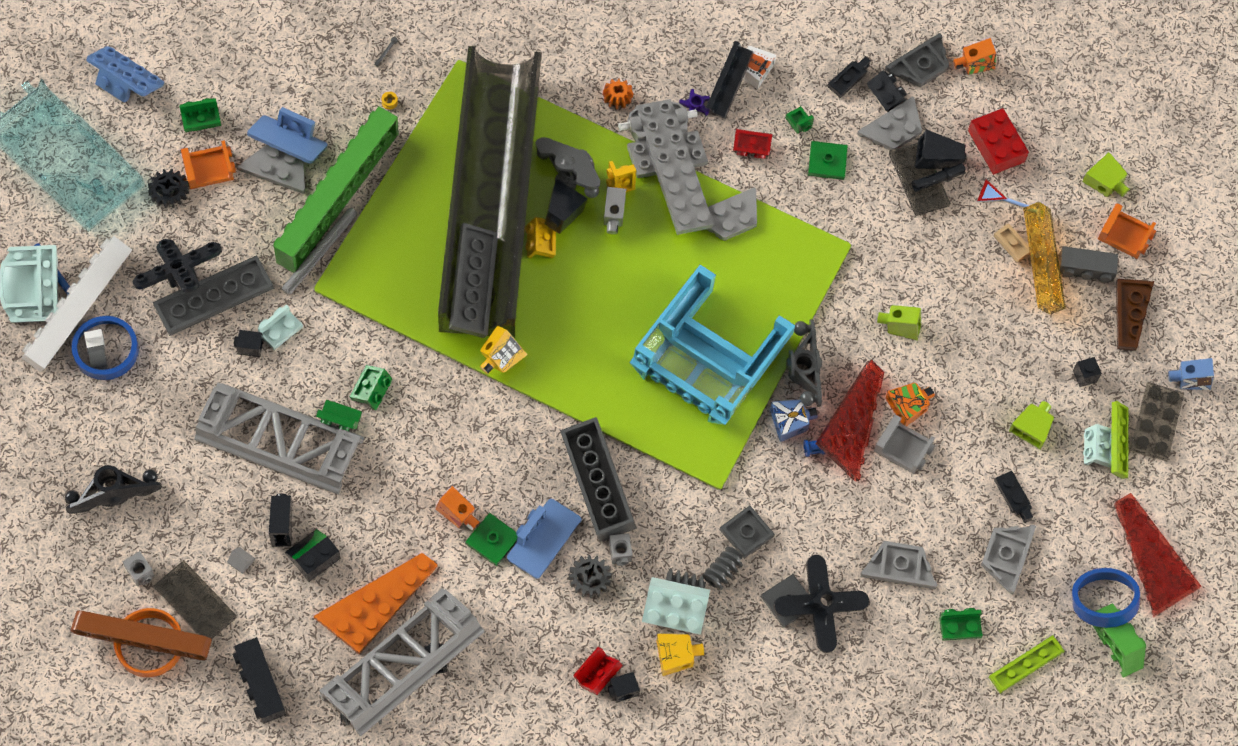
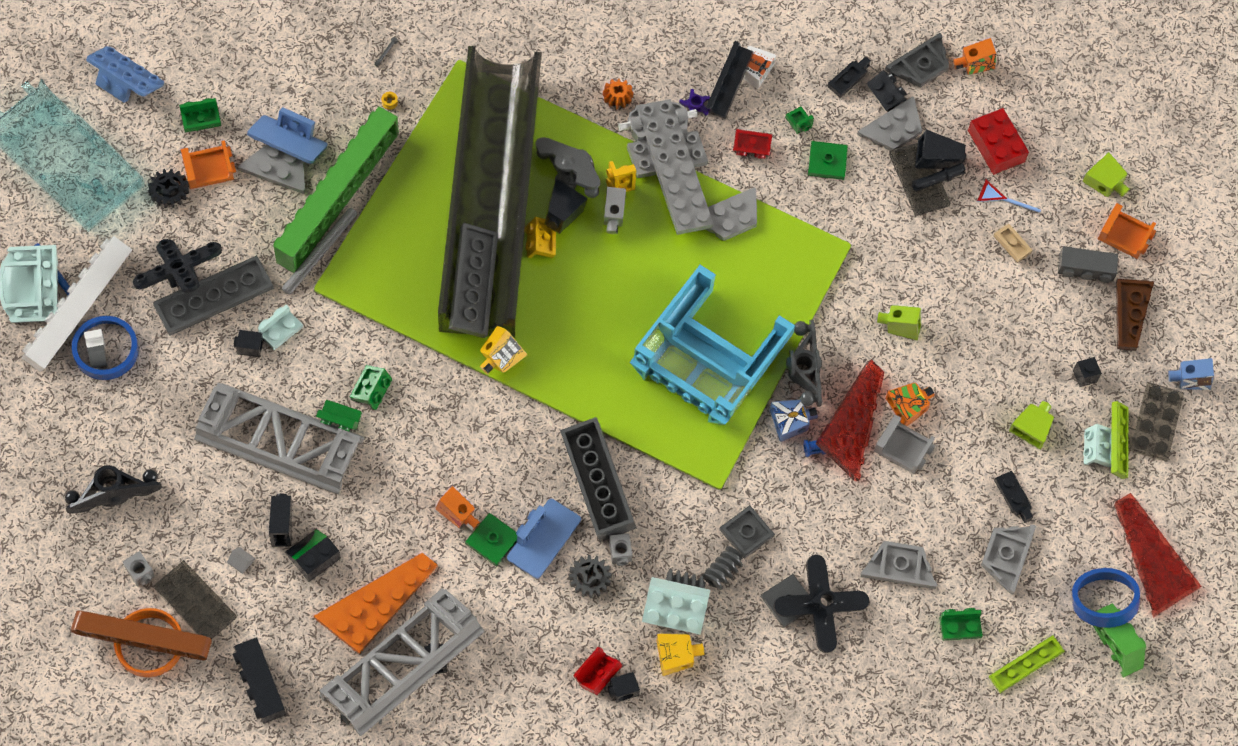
clear yellow brick [1023,202,1066,314] -> none

